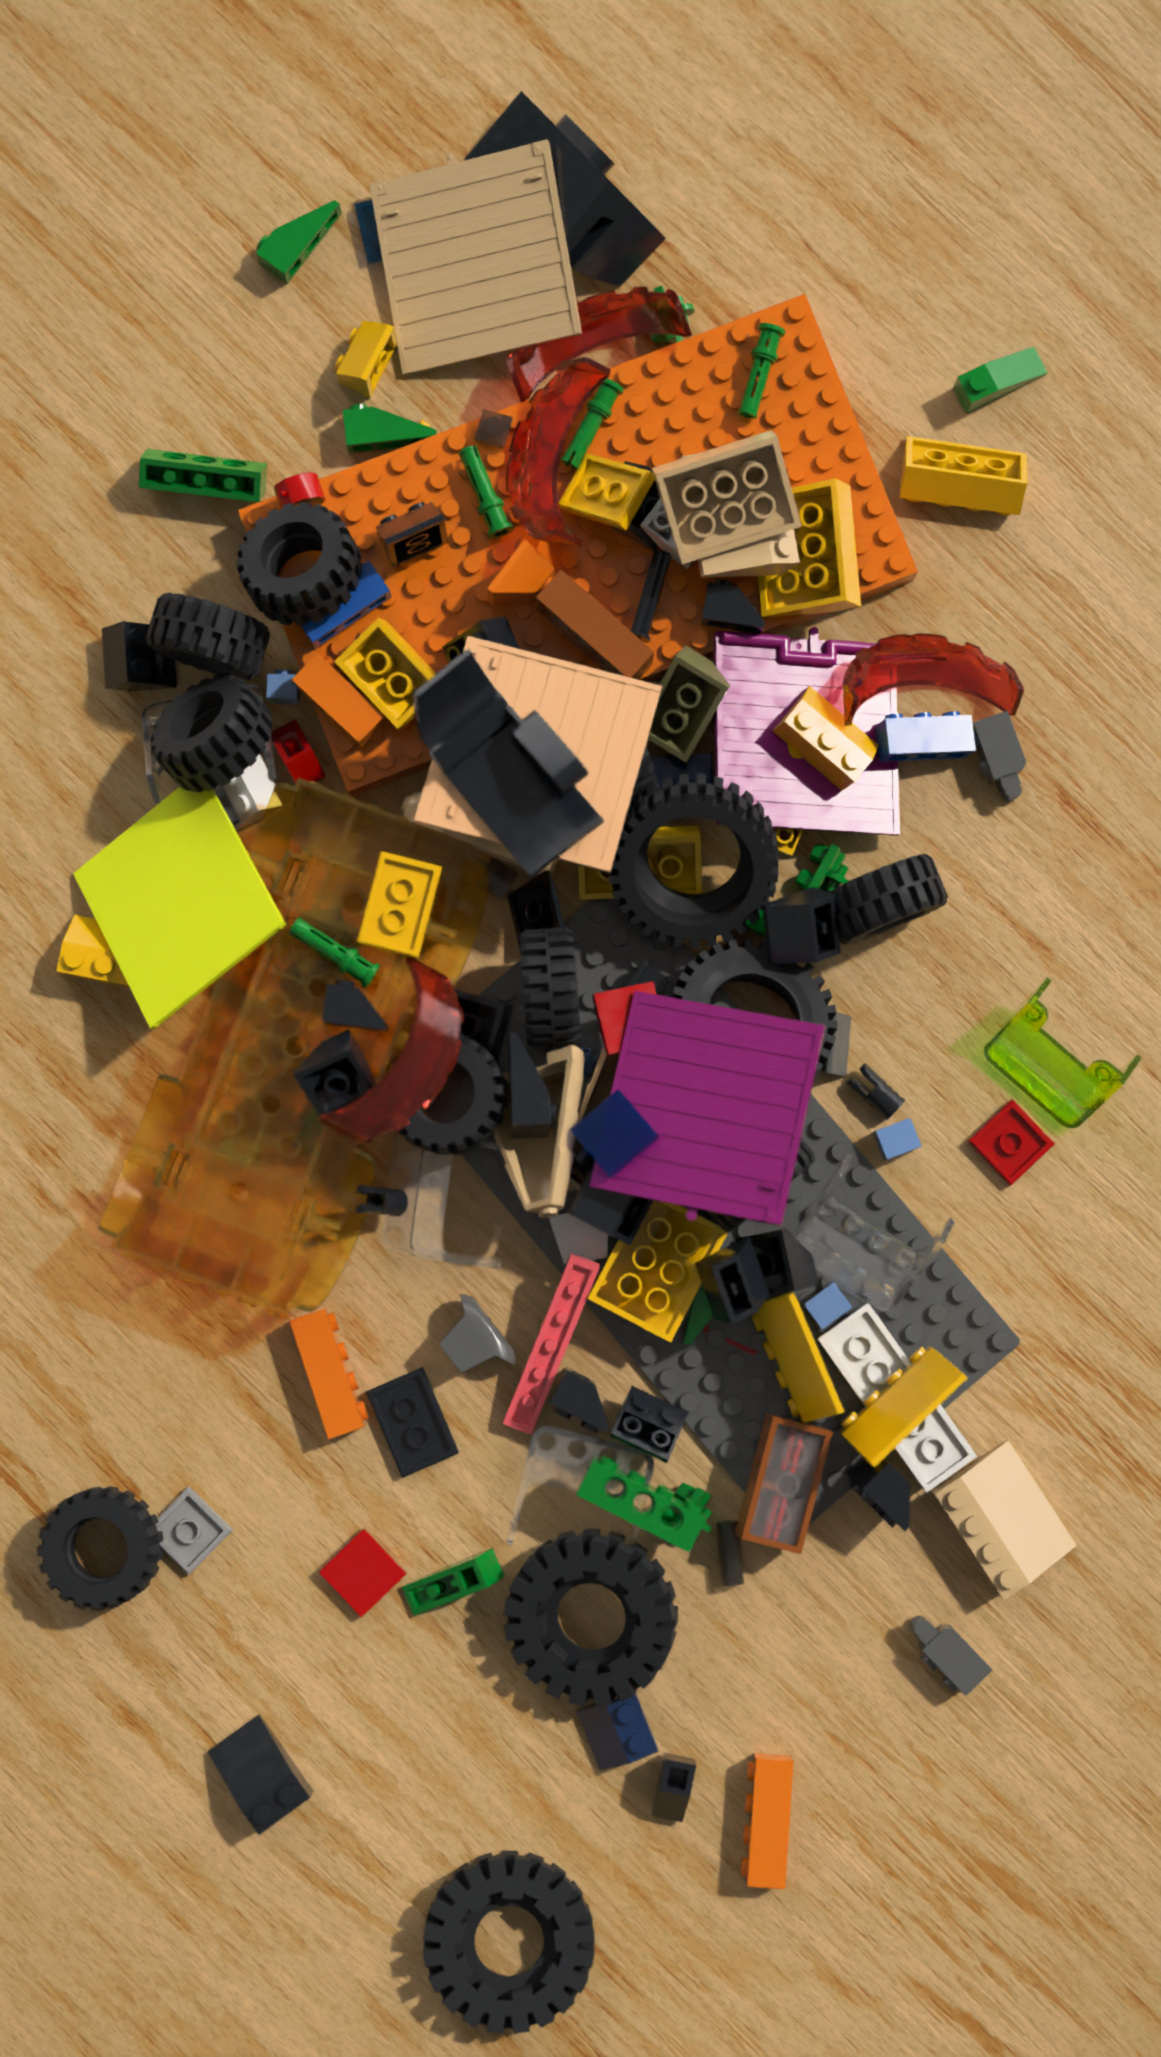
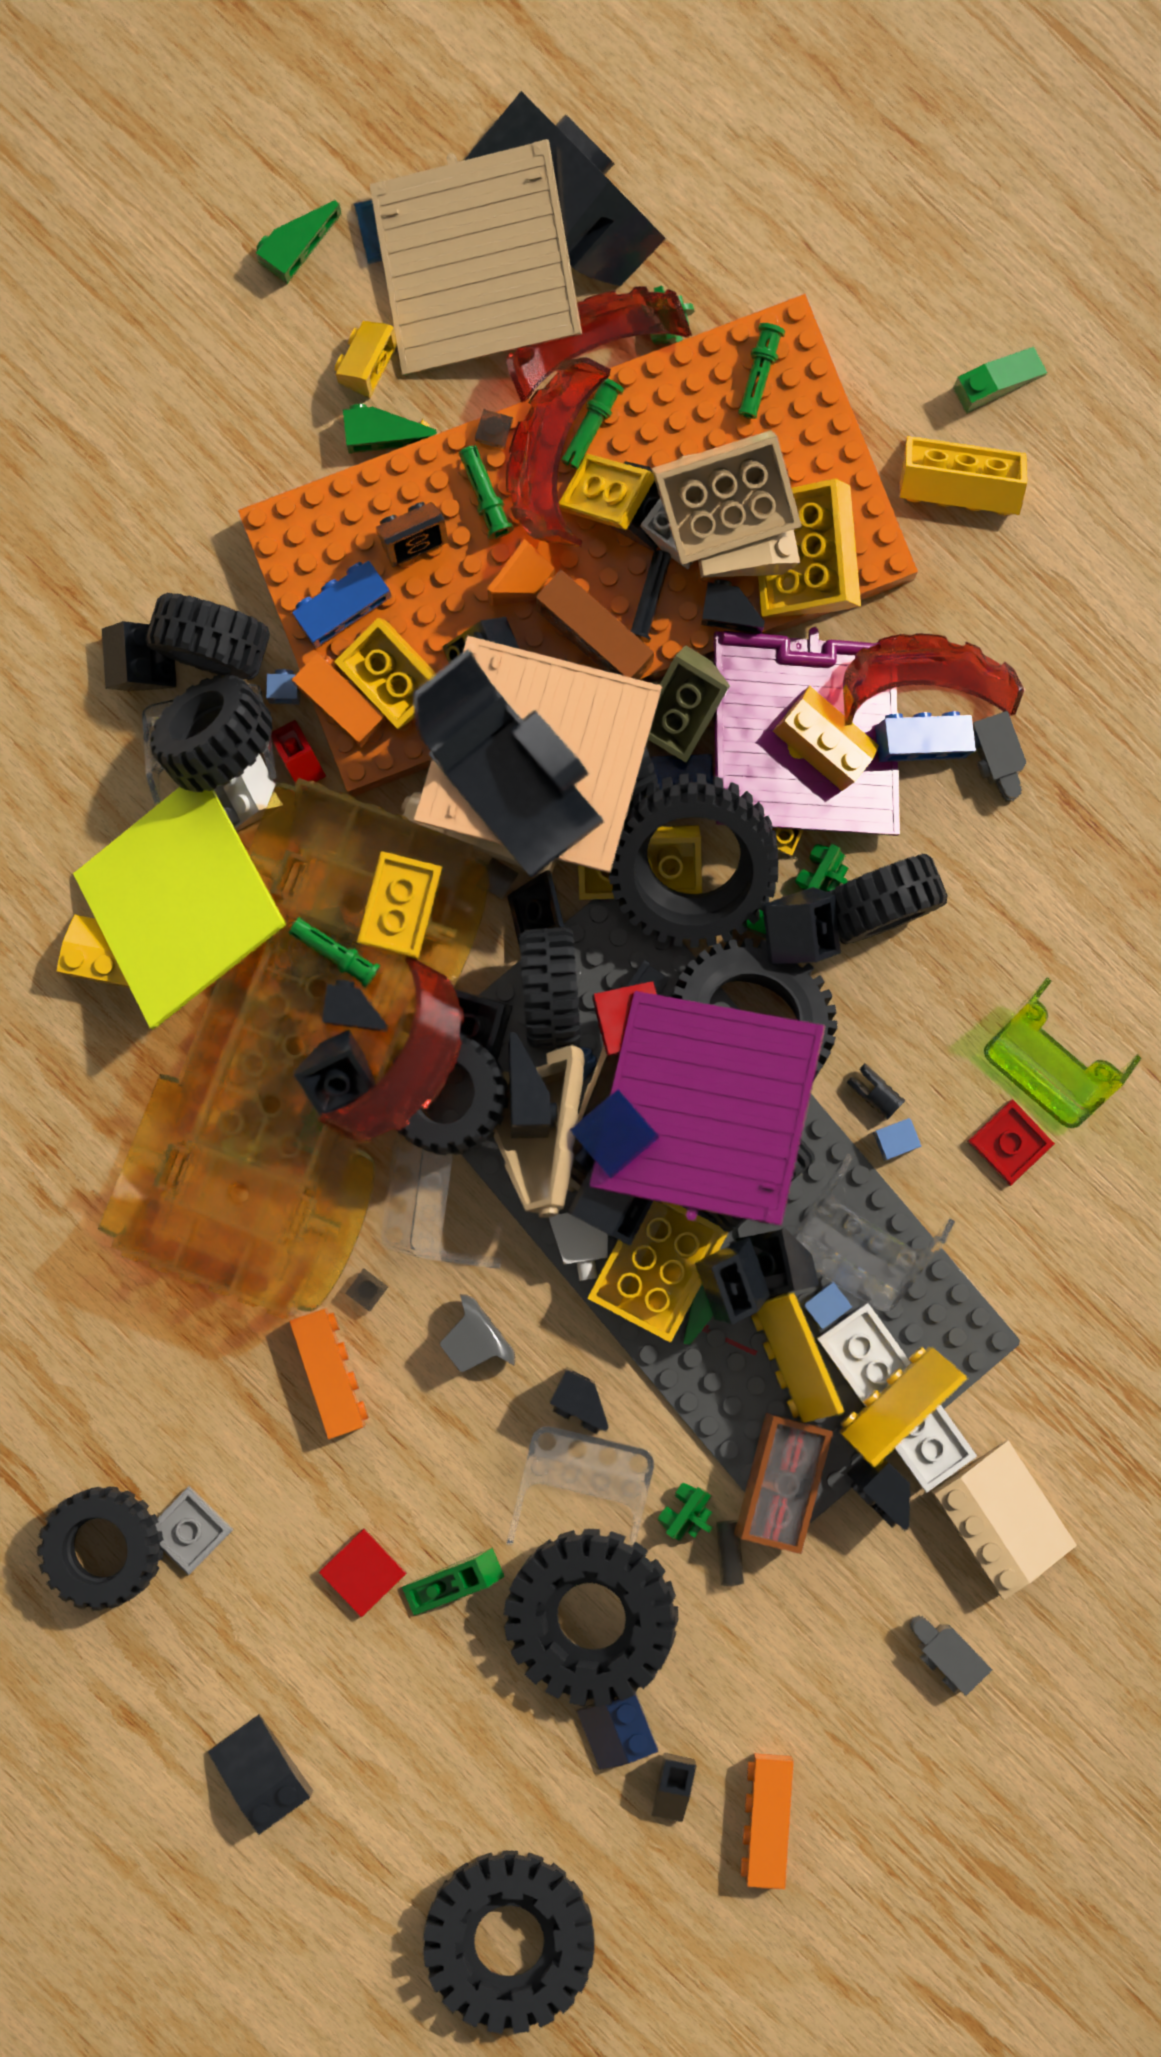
green brick [139,449,267,502] -> none
black tyre [237,502,362,626] -> none
red piece [273,472,326,510] -> none
black hinge [356,1185,408,1217] -> none
black tile [366,1367,459,1478] -> none
coral plate [503,1253,600,1435] -> none
green brick [576,1456,706,1552] -> none
black slope [610,1386,688,1463] -> none
dark grey slope [823,1012,851,1077] -> none
none -> clear smoke plate [345,1268,389,1312]

